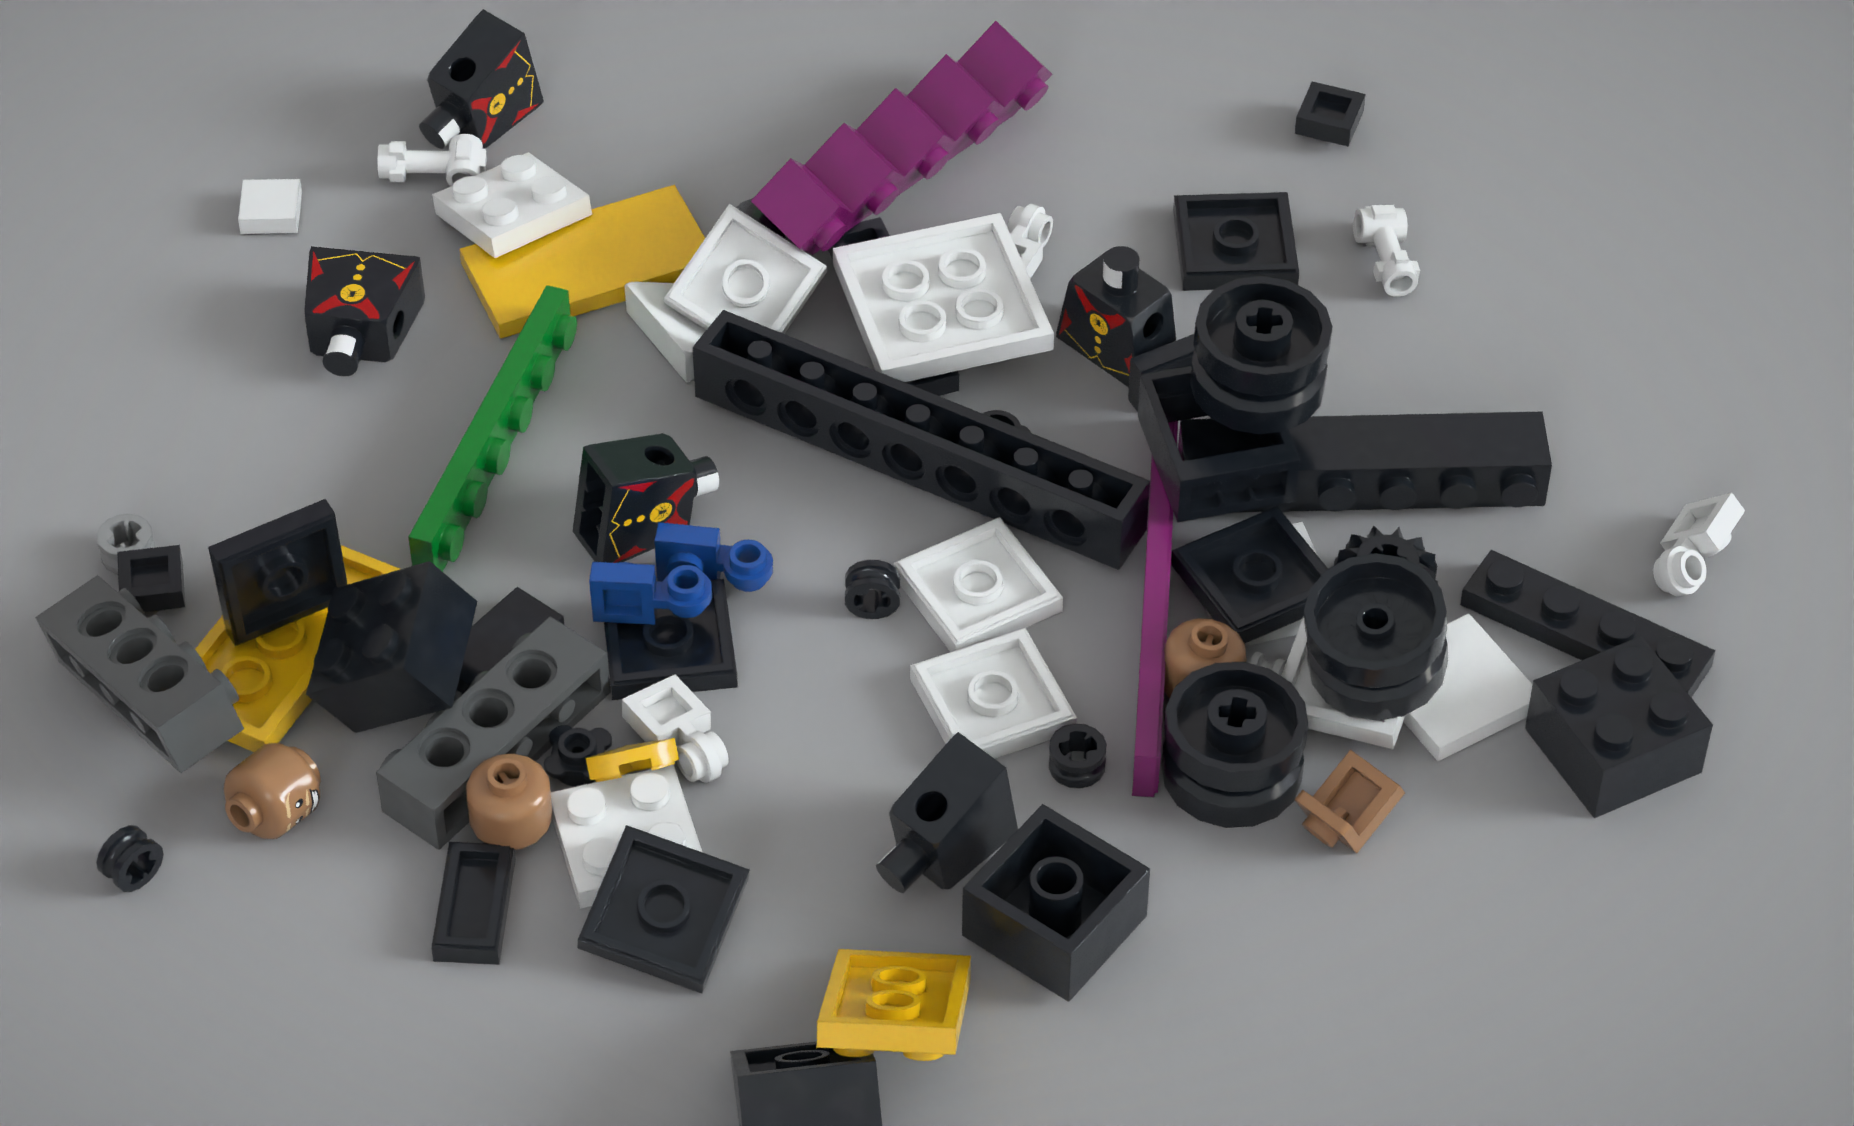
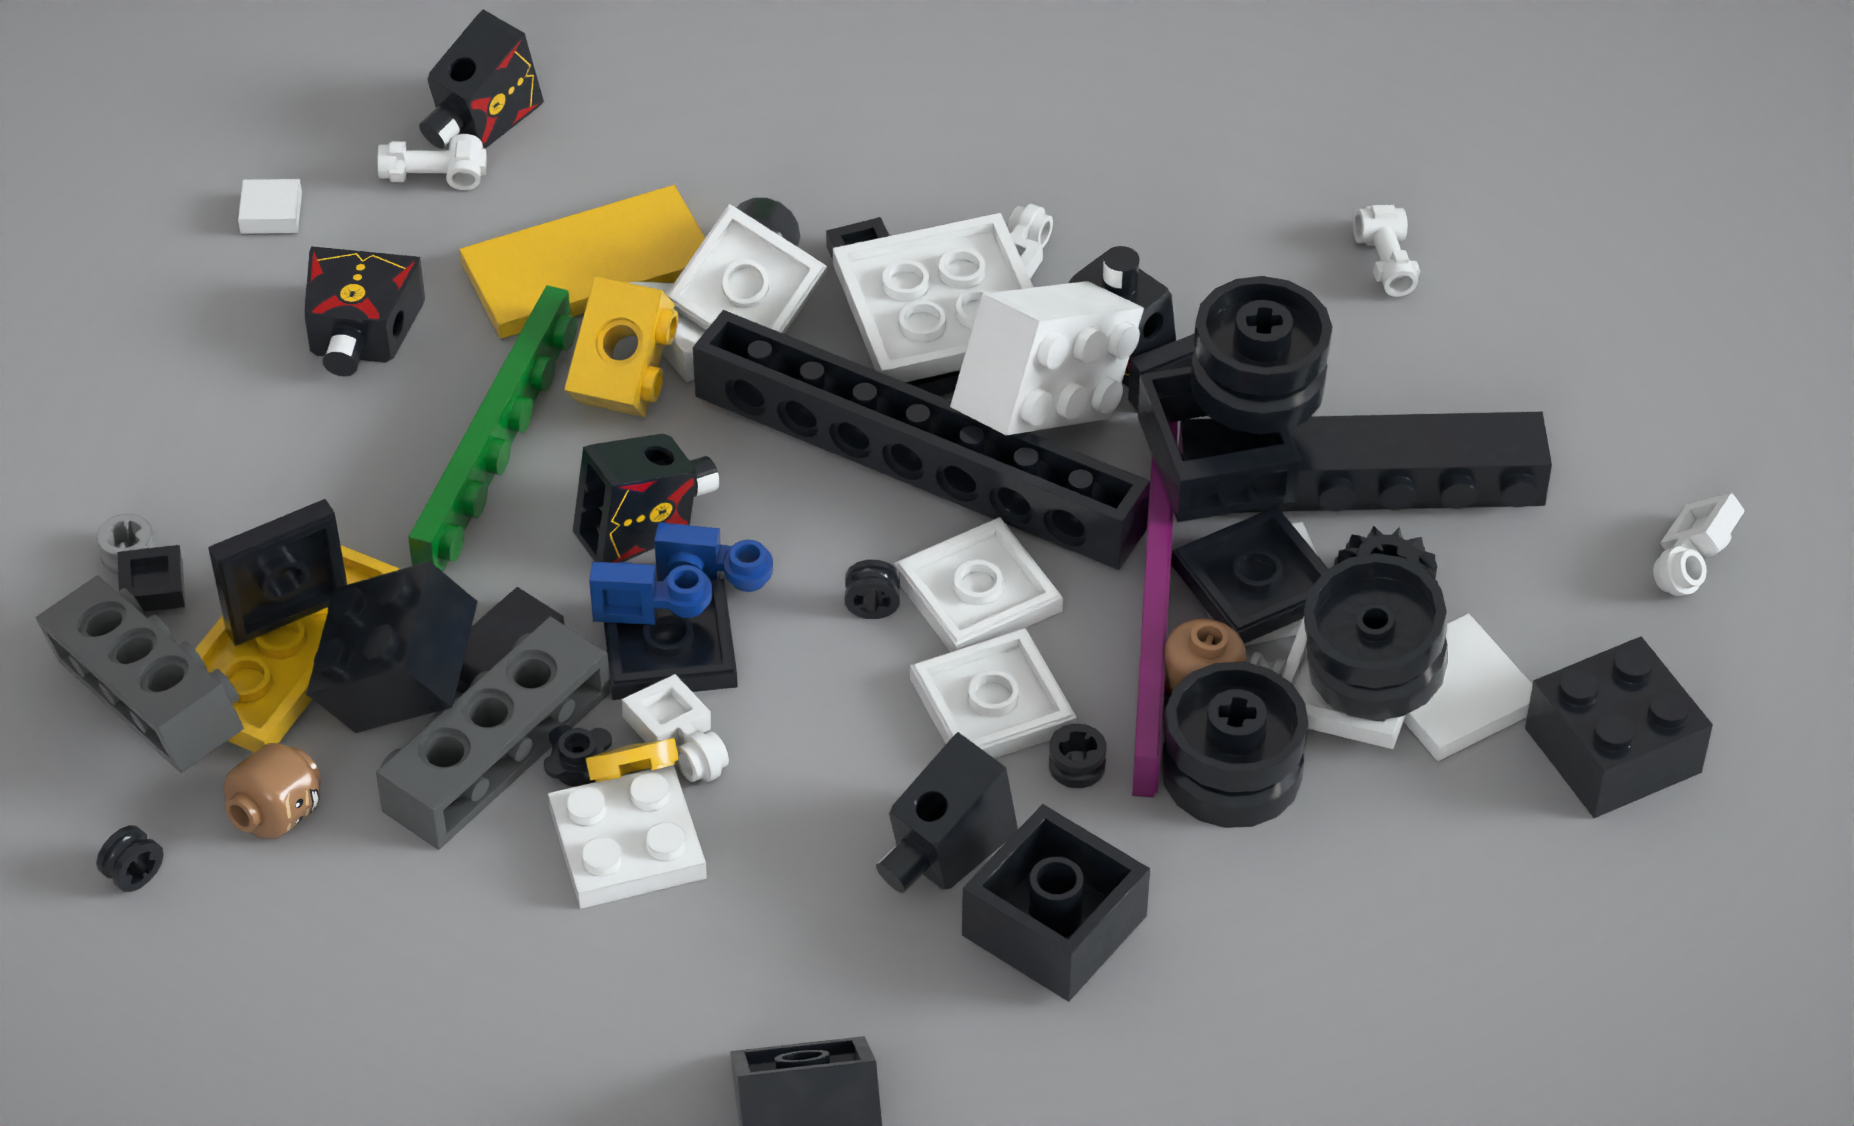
black tile [431,842,516,965] -> none
white plate [432,152,592,258] -> none
medium nougat head [466,753,553,850] -> none
black tile [577,825,750,993] -> none
magenta brick [751,21,1052,255] -> none
yellow plate [816,949,971,1061] -> none
black tile [1173,192,1299,291] -> none
medium nougat bracket [1294,749,1405,853] -> none
black plate [1295,81,1366,147] -> none
black plate [1460,550,1716,698] -> none
none -> yellow brick [564,276,678,418]
none -> white brick [950,281,1144,435]

